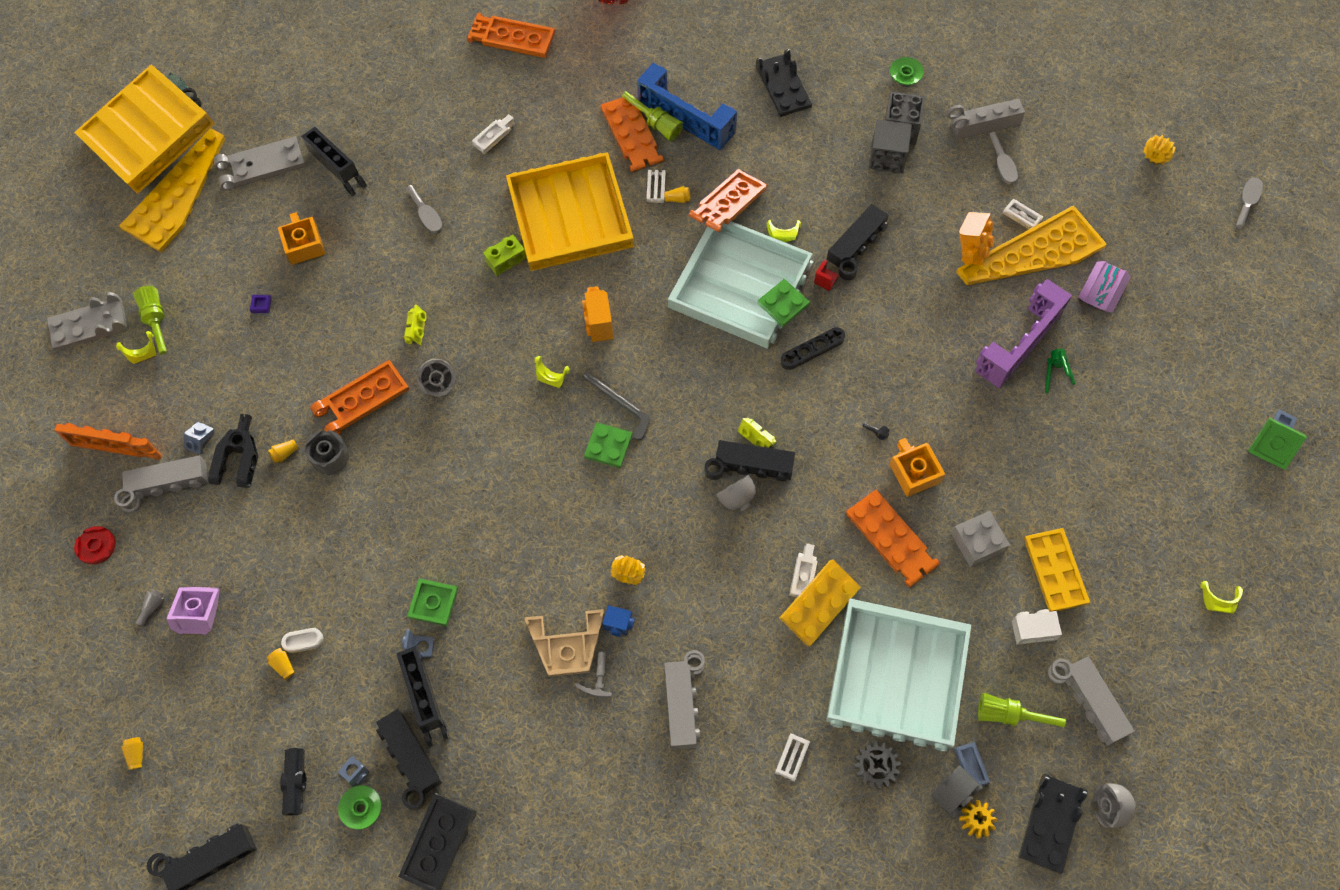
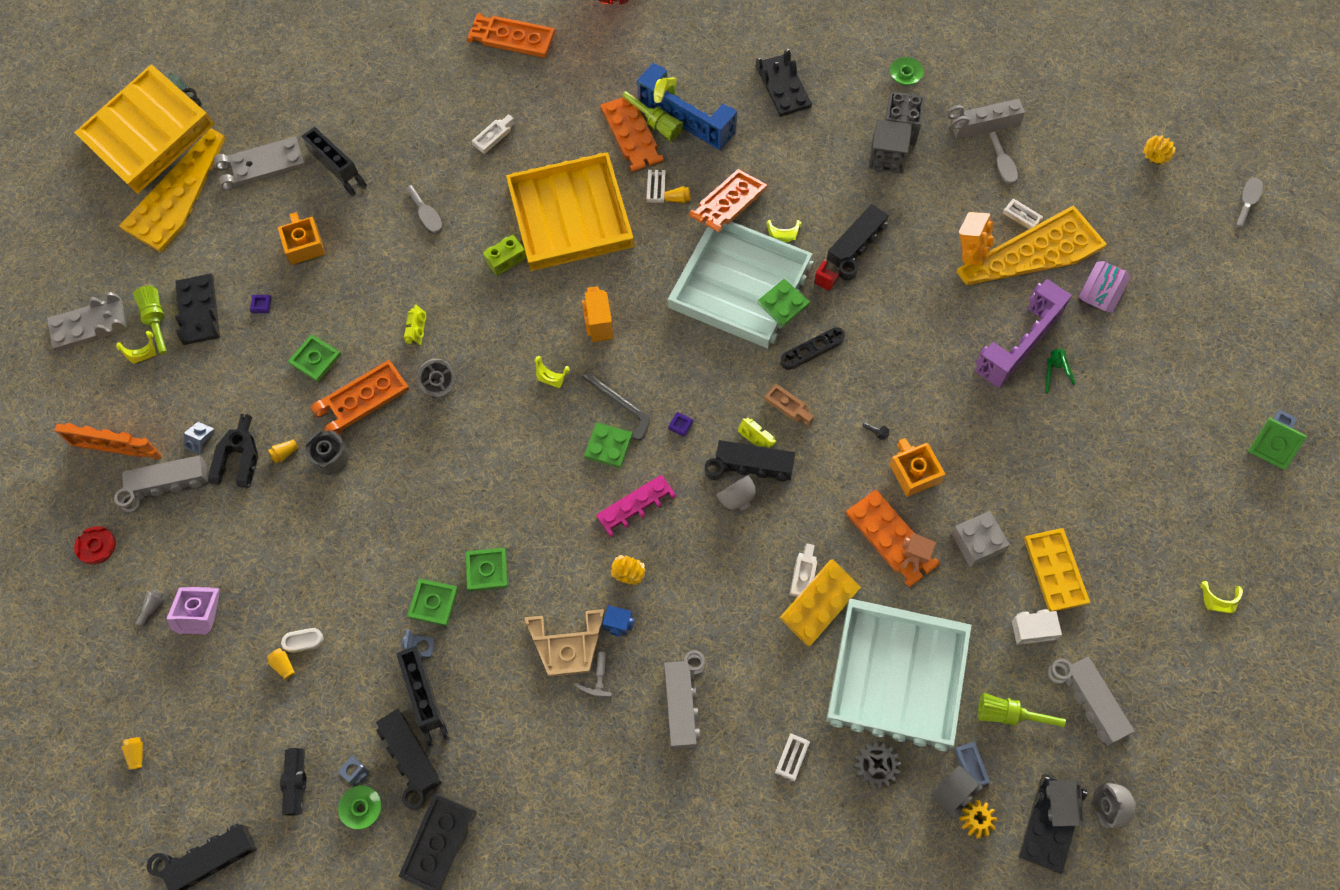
none -> black hinge [175,273,220,345]
none -> bright green plate [288,334,342,383]
none -> bright green plate [466,548,508,592]
none -> dark pink hinge [596,474,676,537]
none -> neon yellow helmet [654,77,677,103]
none -> dark purple tile [668,412,694,437]
none -> medium nougat hinge [764,384,814,426]
none -> nougat brick [902,533,936,573]
none -> dark grey brick [1046,780,1085,827]

